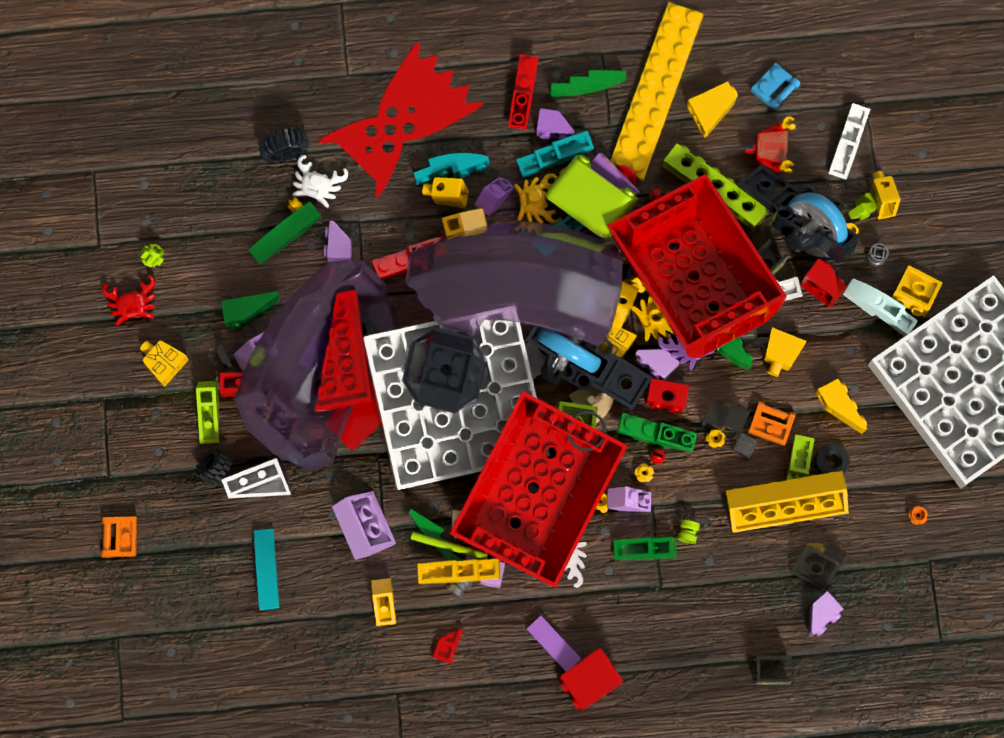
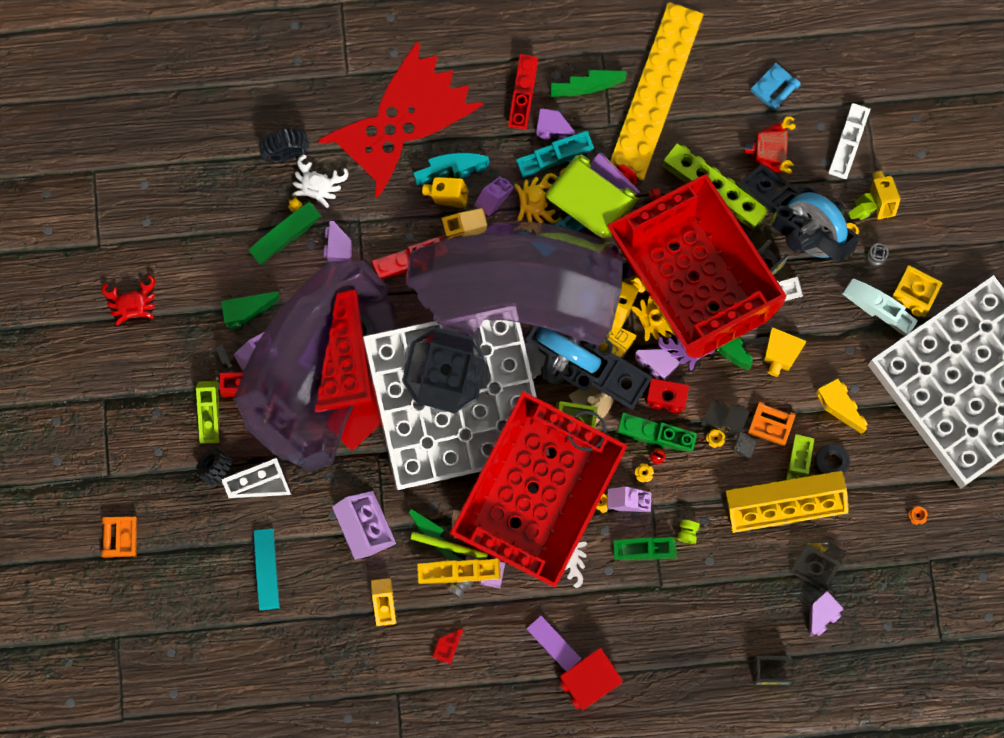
lime gear [140,244,164,267] -> none
yellow torso [140,341,188,387] -> none
yellow slope [687,82,737,138] -> none
red slope [800,259,847,309] -> none

